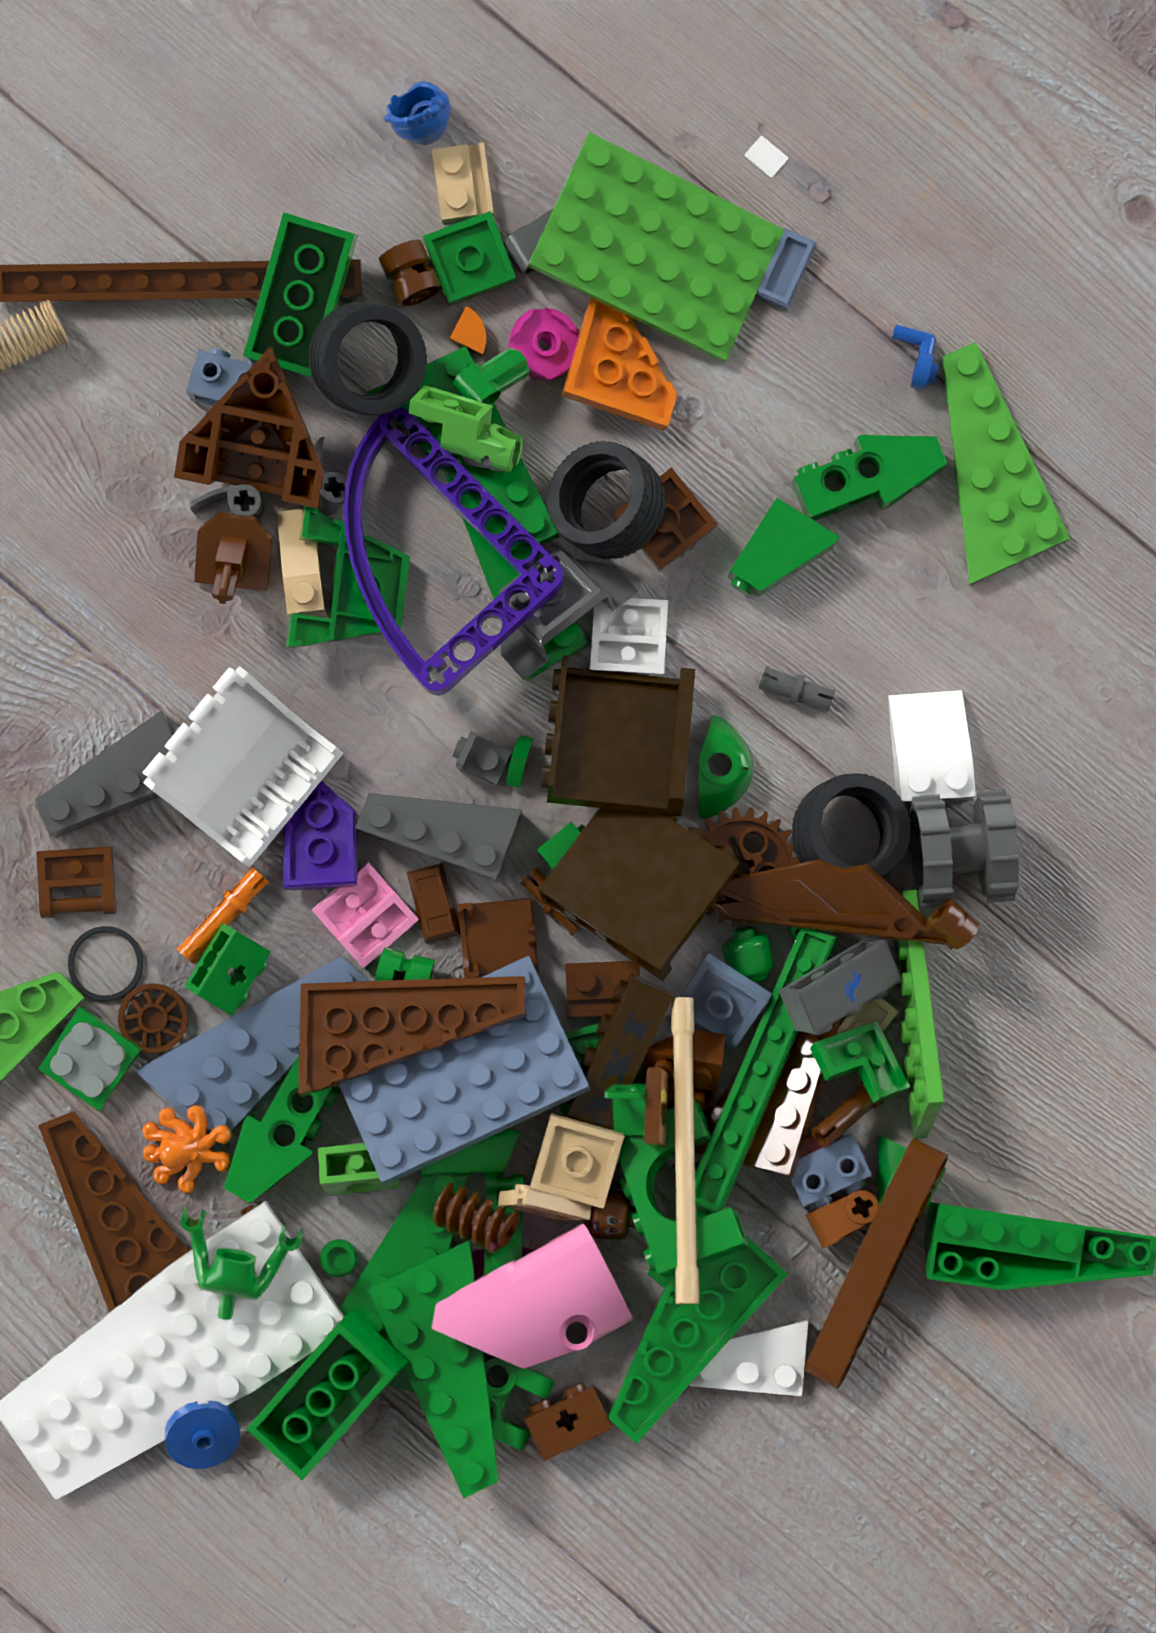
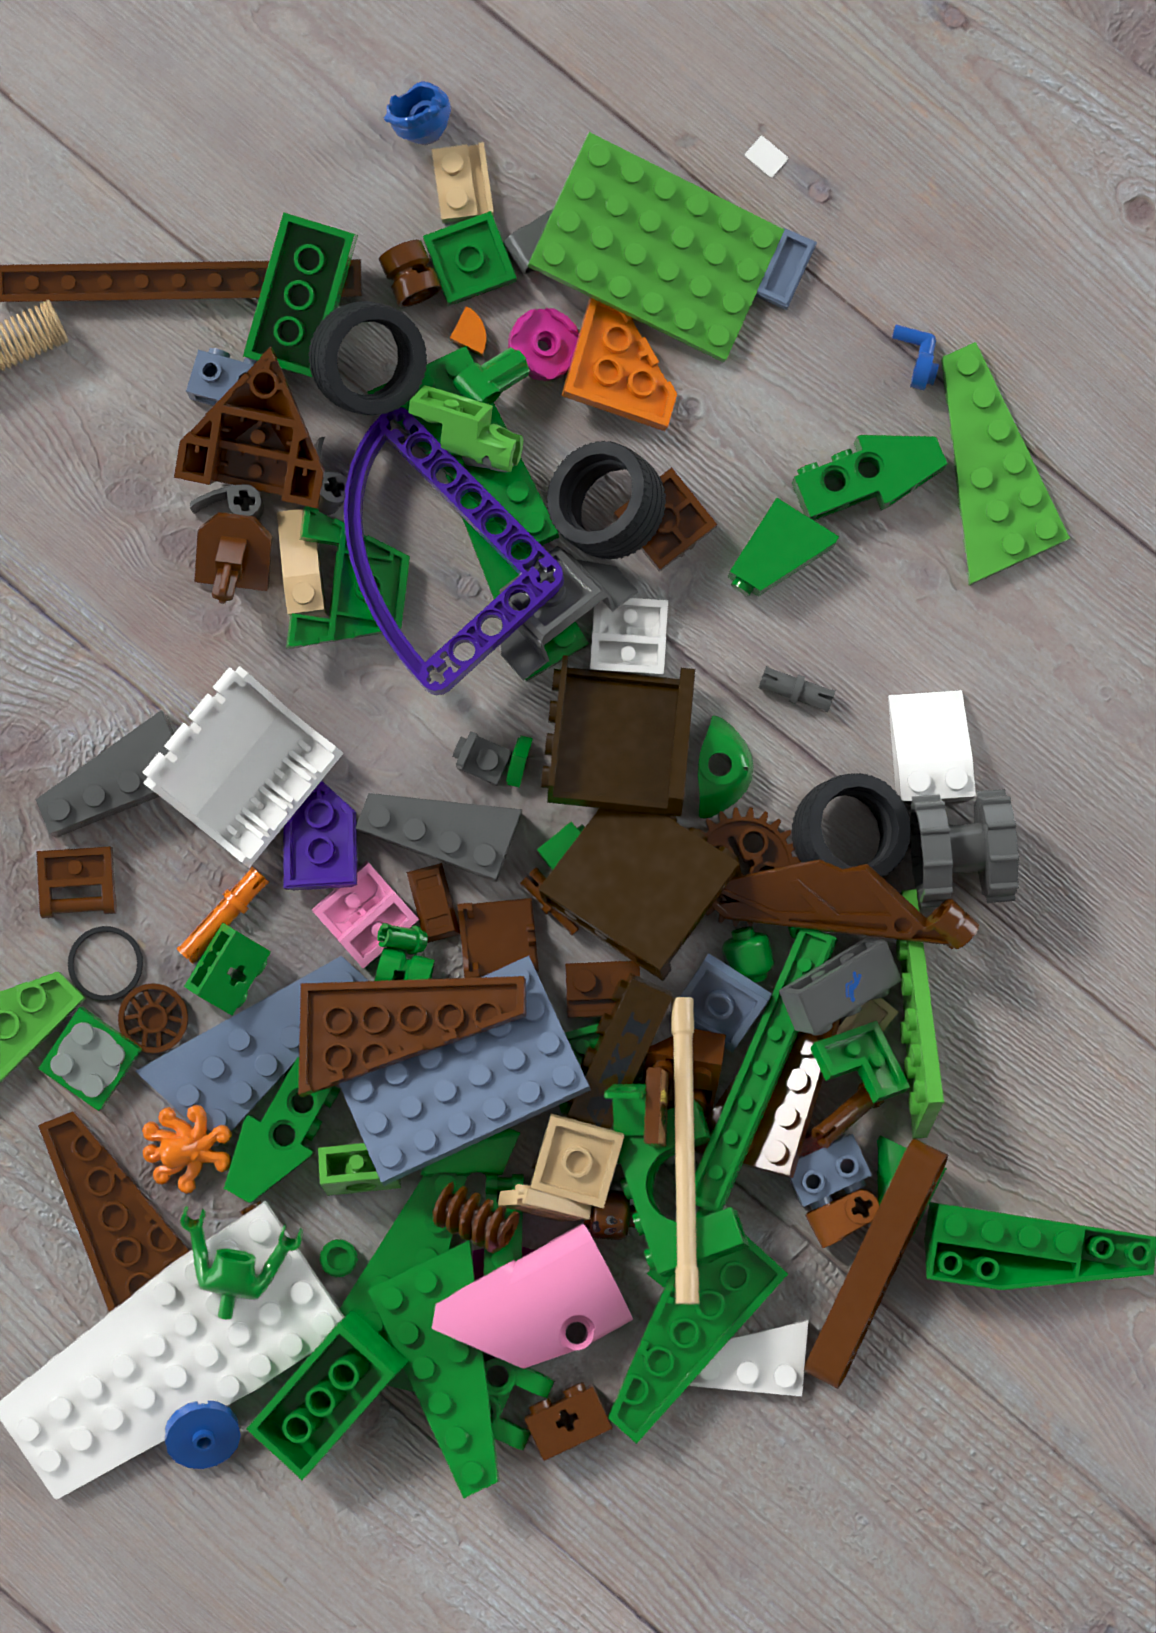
none -> green pin [377,923,428,955]

